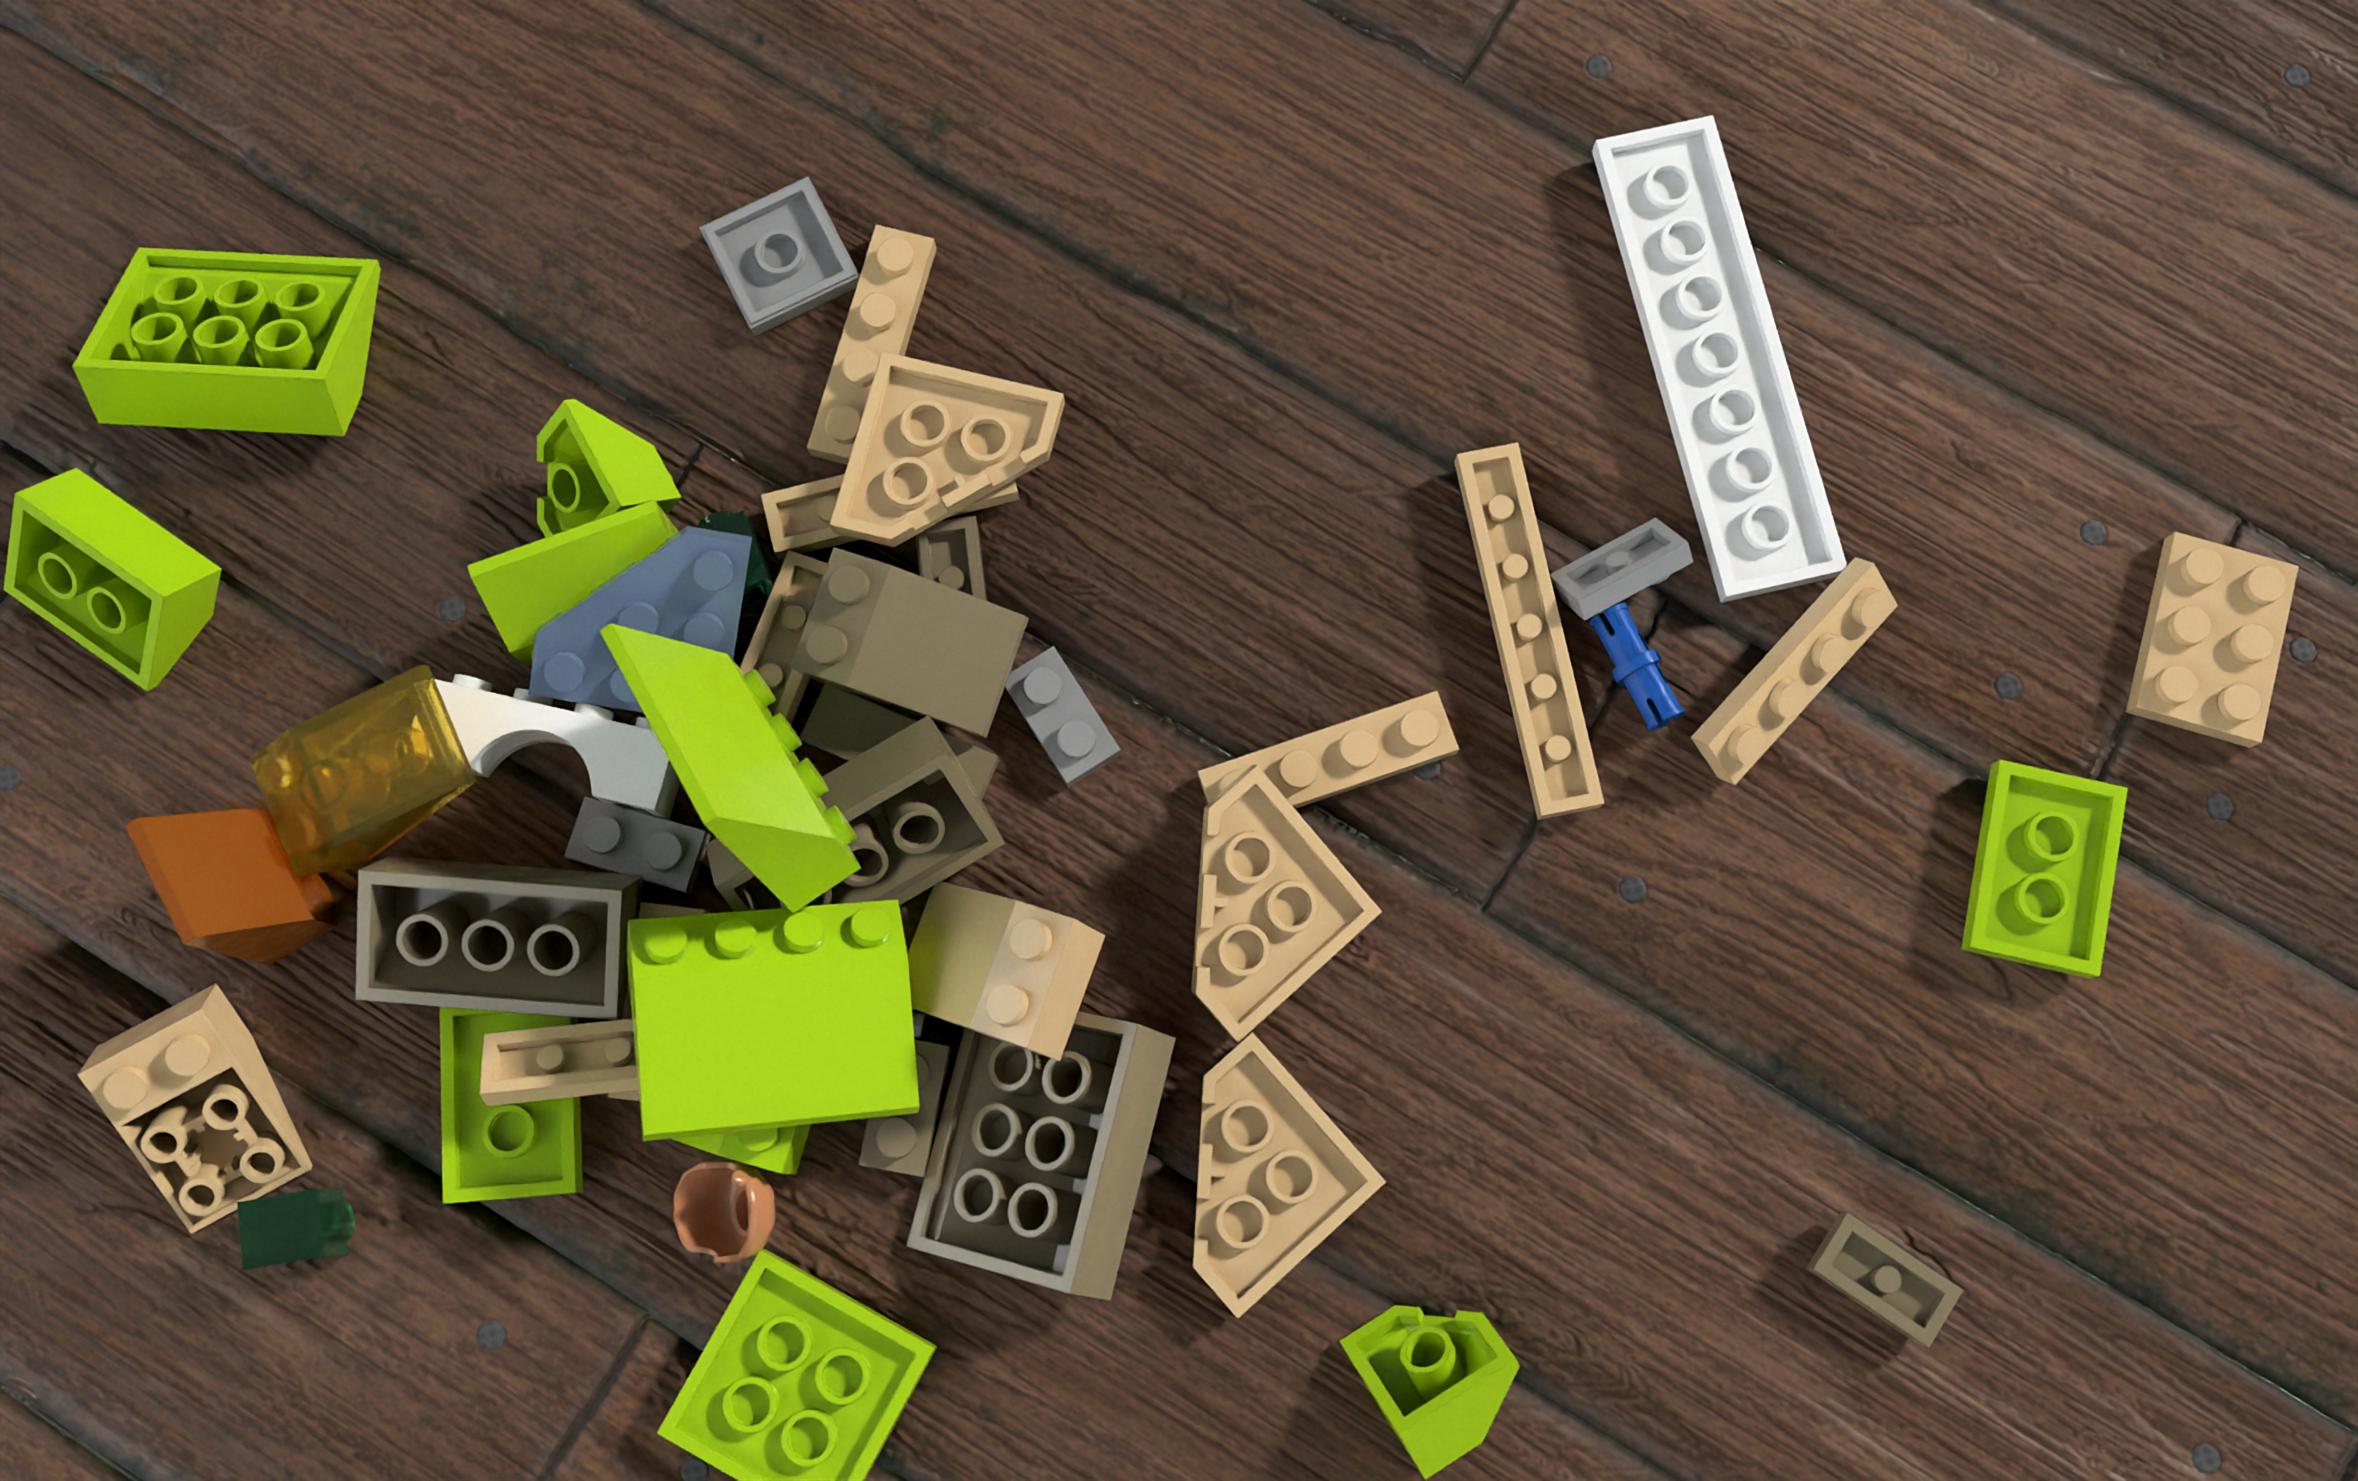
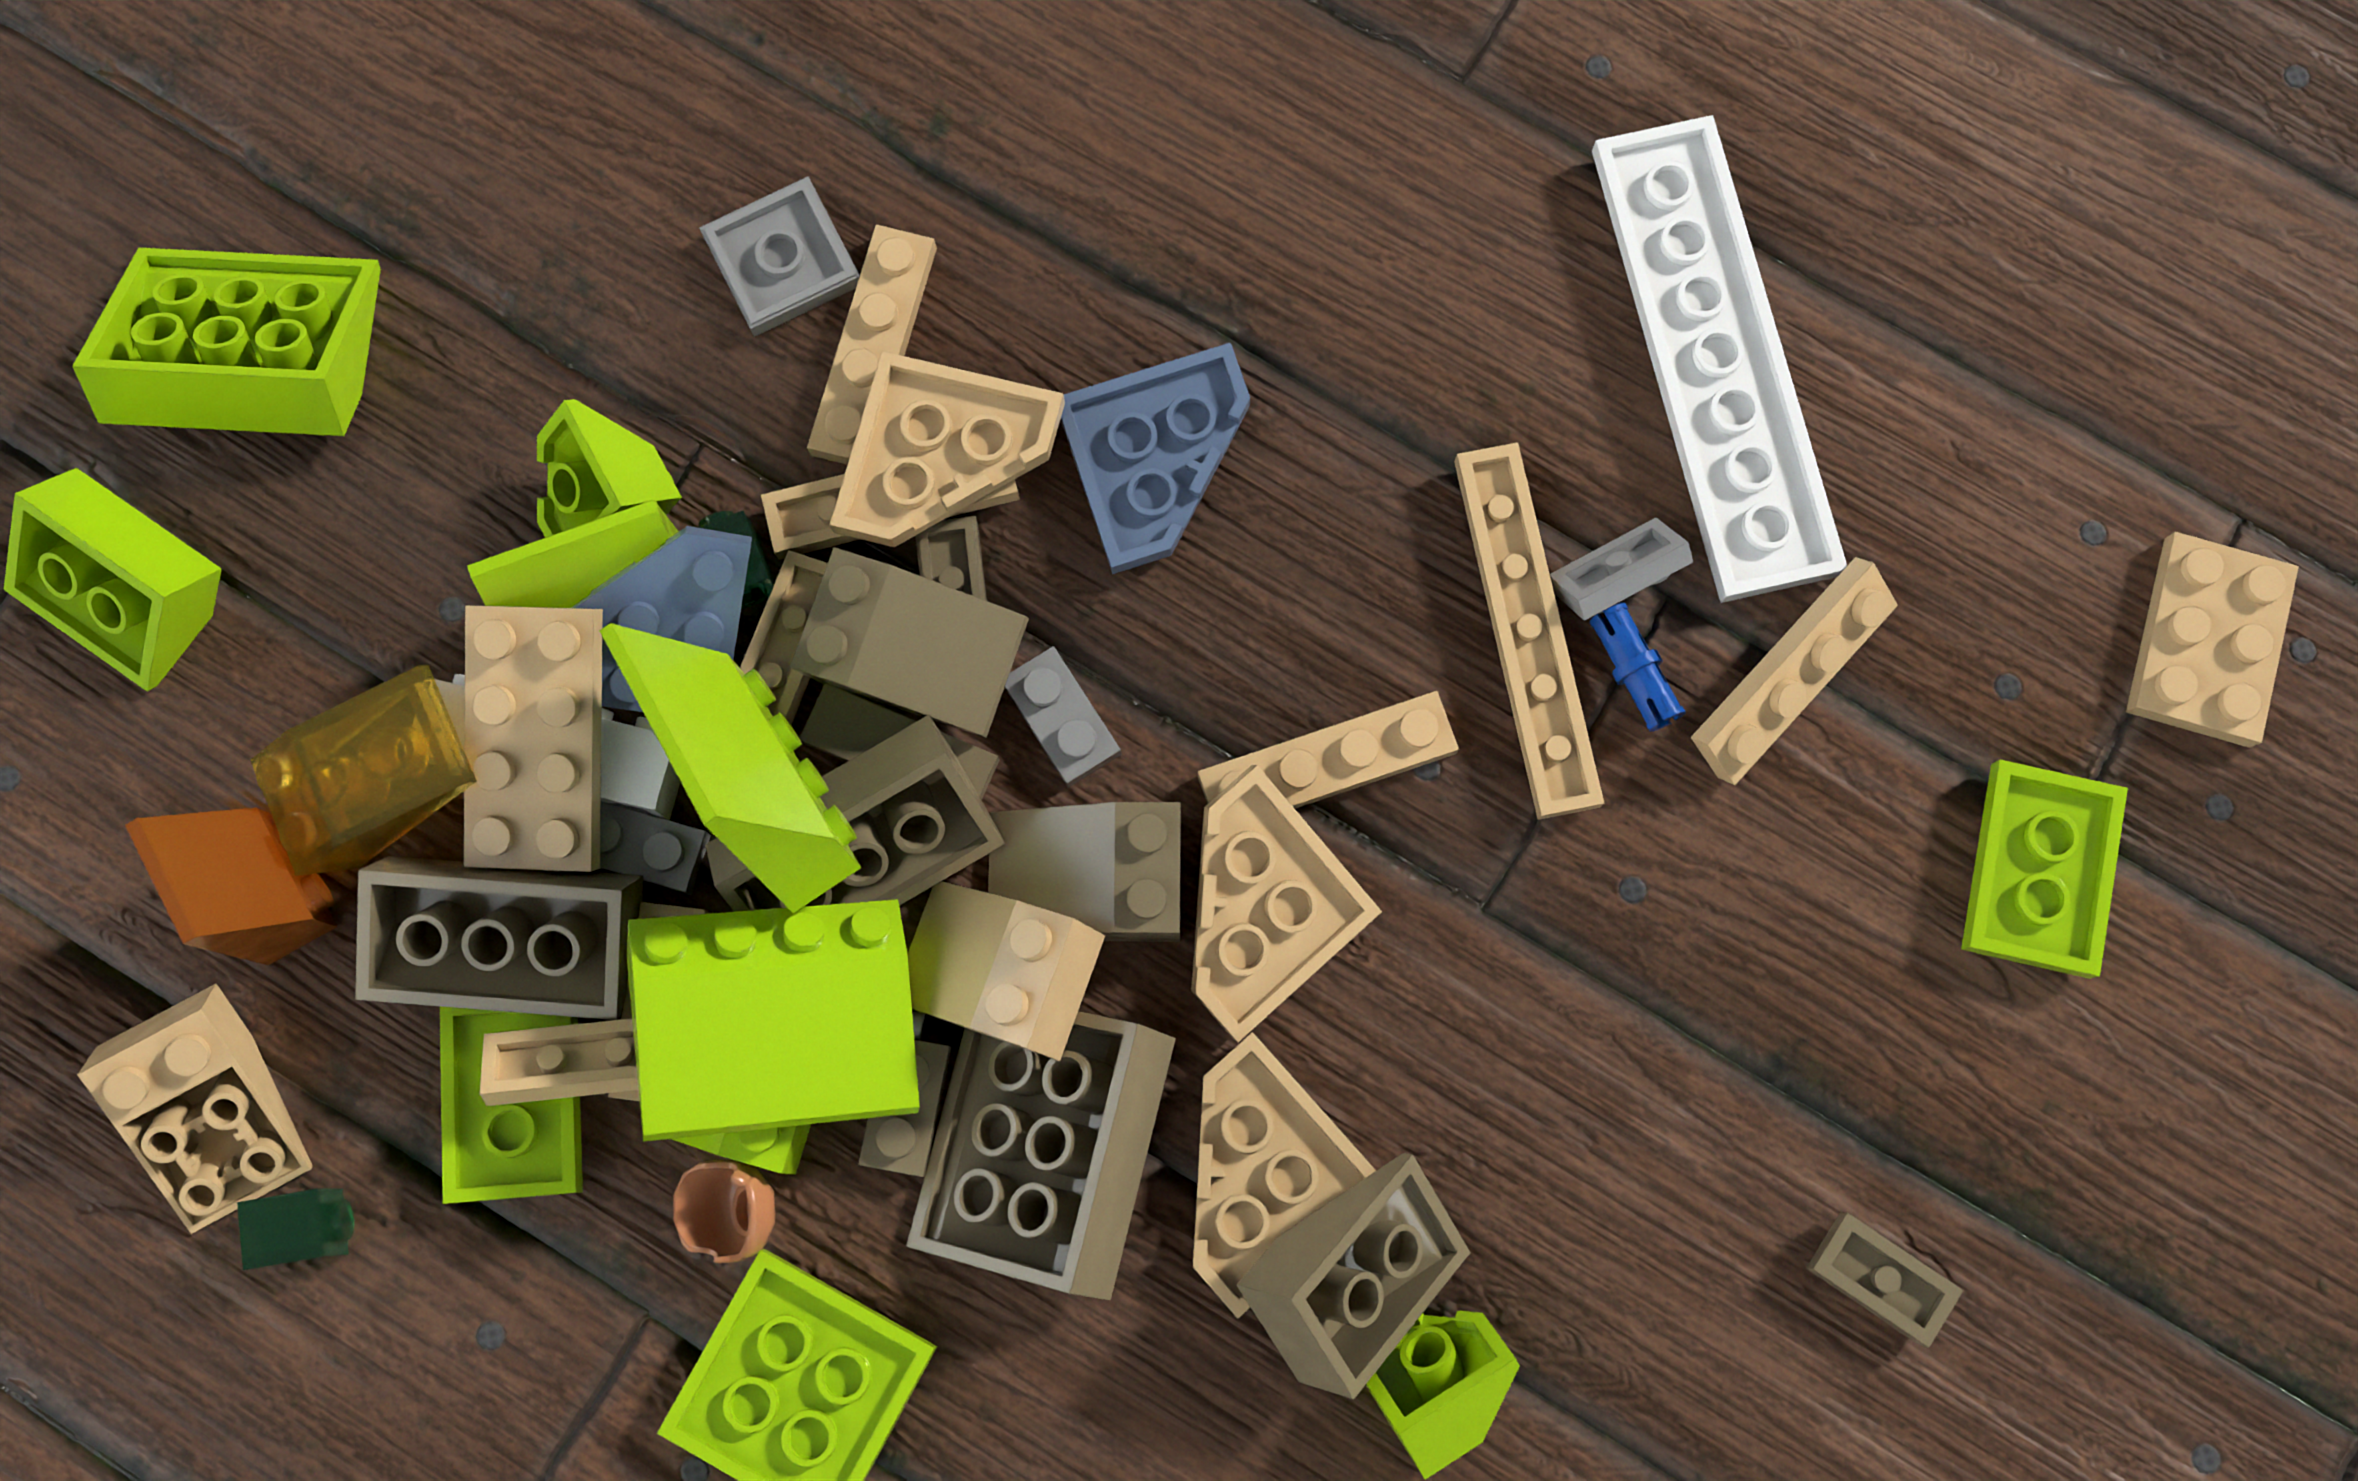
none -> tan plate [464,606,603,872]
none -> dark tan slope [988,802,1181,942]
none -> sand blue plate [1060,342,1250,574]
none -> dark tan slope [1237,1153,1470,1399]

